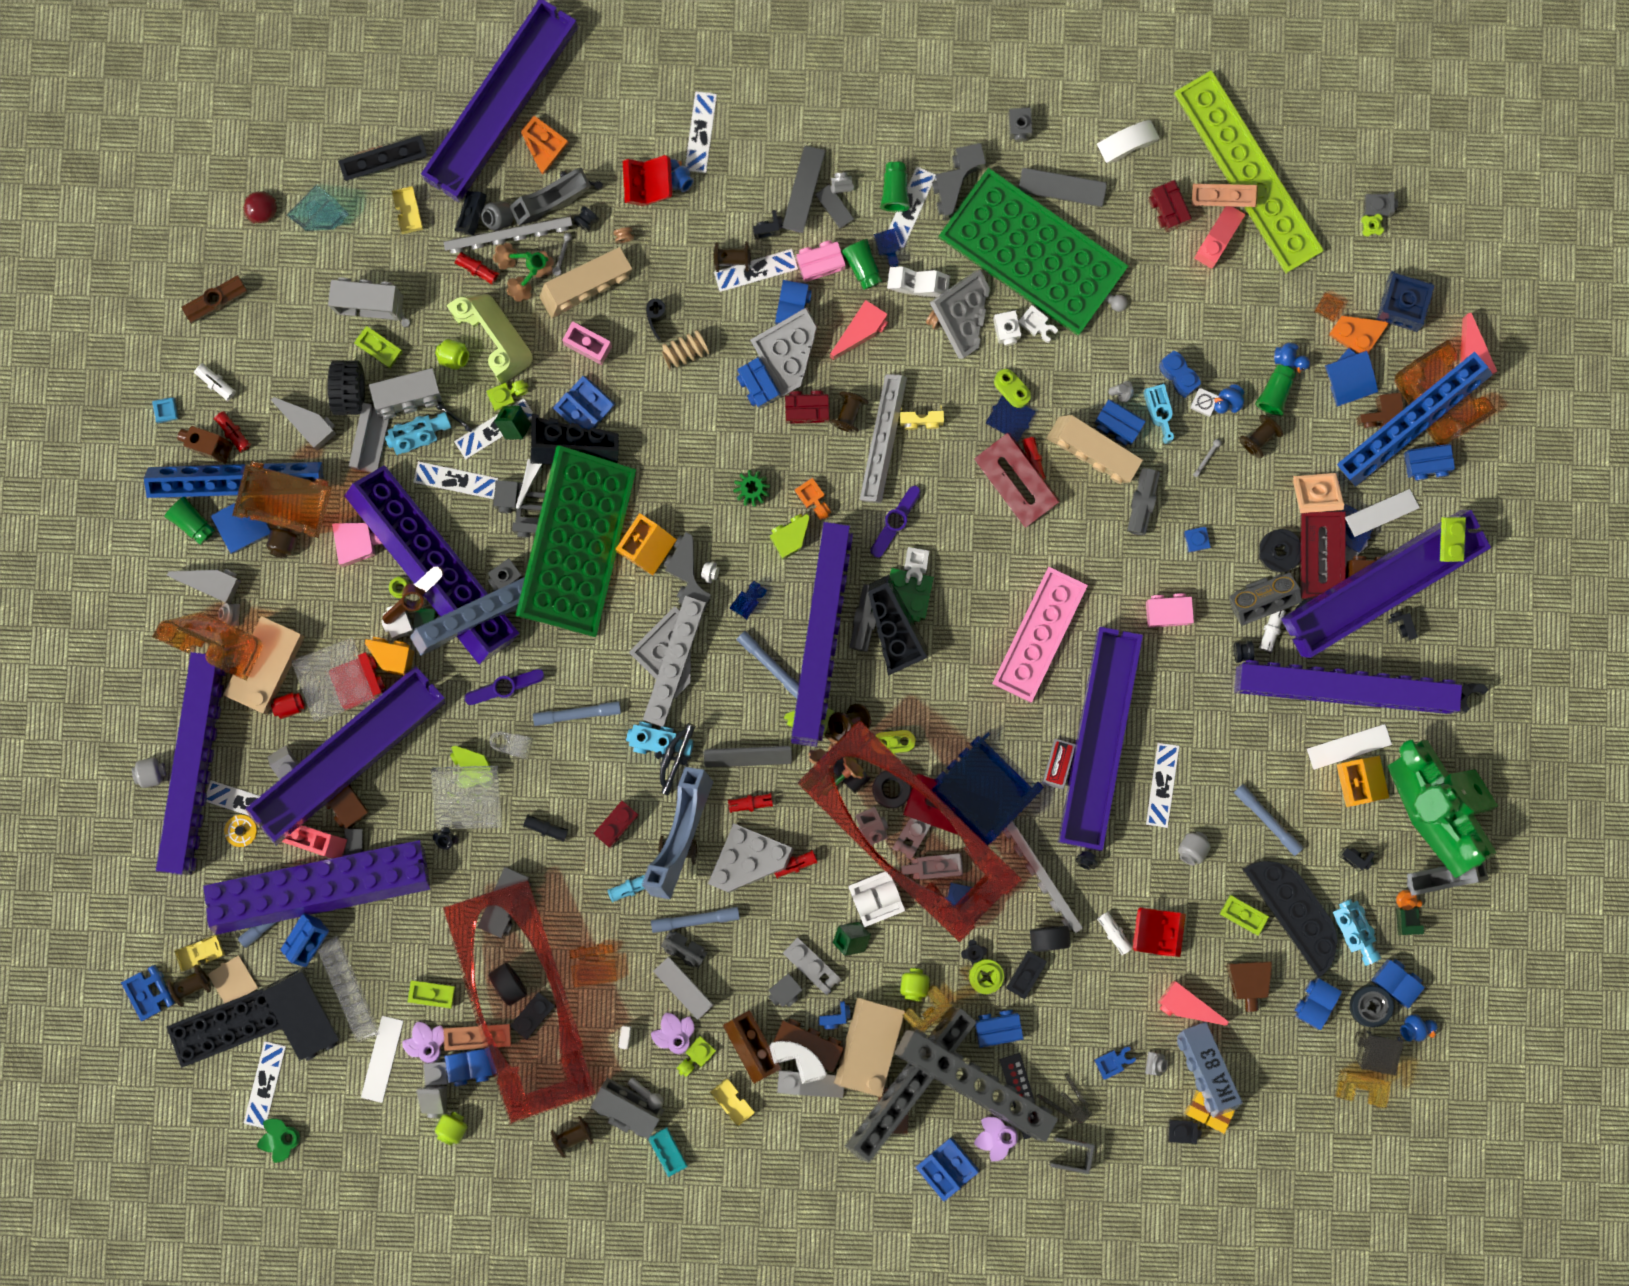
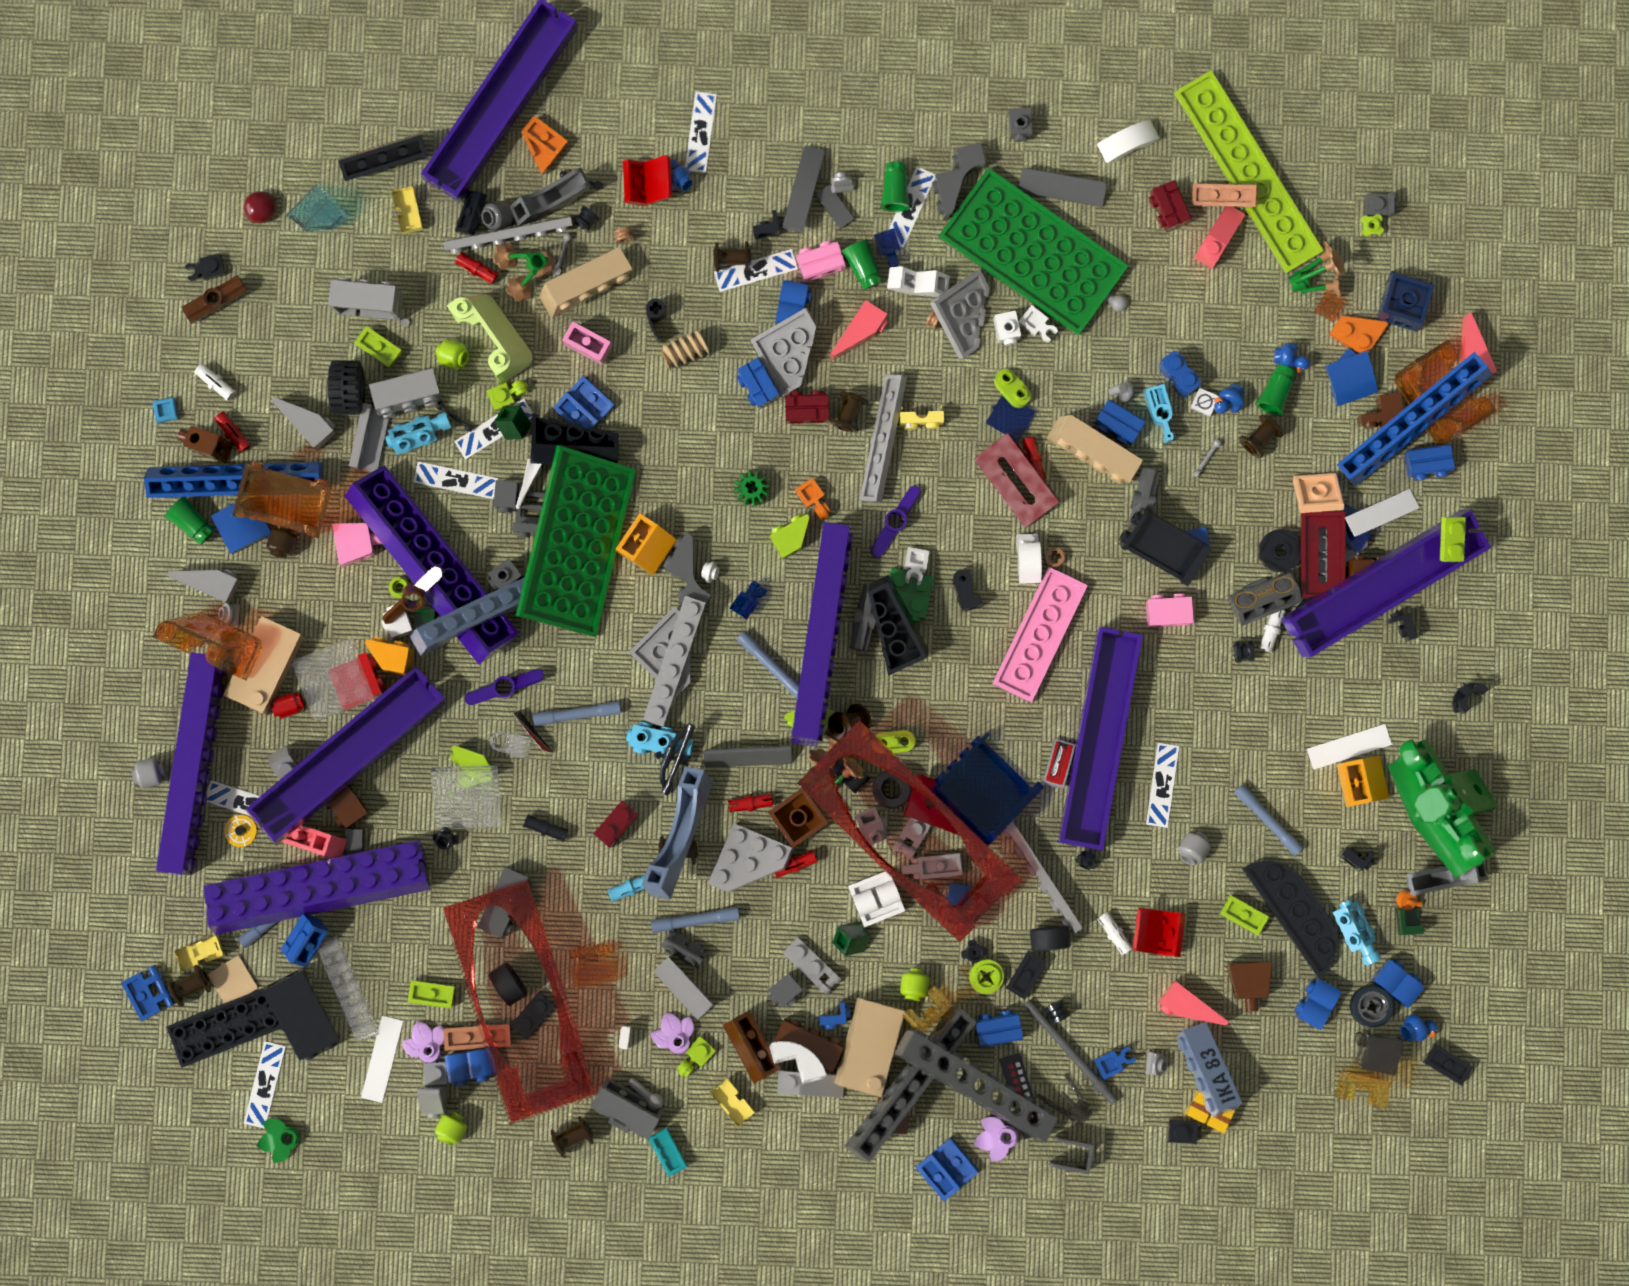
dark purple brick [1234,660,1462,714] -> none
none -> black plate [185,253,226,281]
none -> sticker [513,710,553,753]
none -> reddish brown slope [768,787,829,848]
none -> black leg [952,569,983,613]
none -> white brick [1016,534,1042,584]
none -> dark grey bar [1024,1000,1118,1105]
none -> medium nougat bush [1044,547,1065,568]
none -> black wheel [1044,999,1071,1025]
none -> black panel [1119,507,1211,586]
none -> plant [1289,241,1345,299]
none -> black plate [1423,1043,1473,1086]

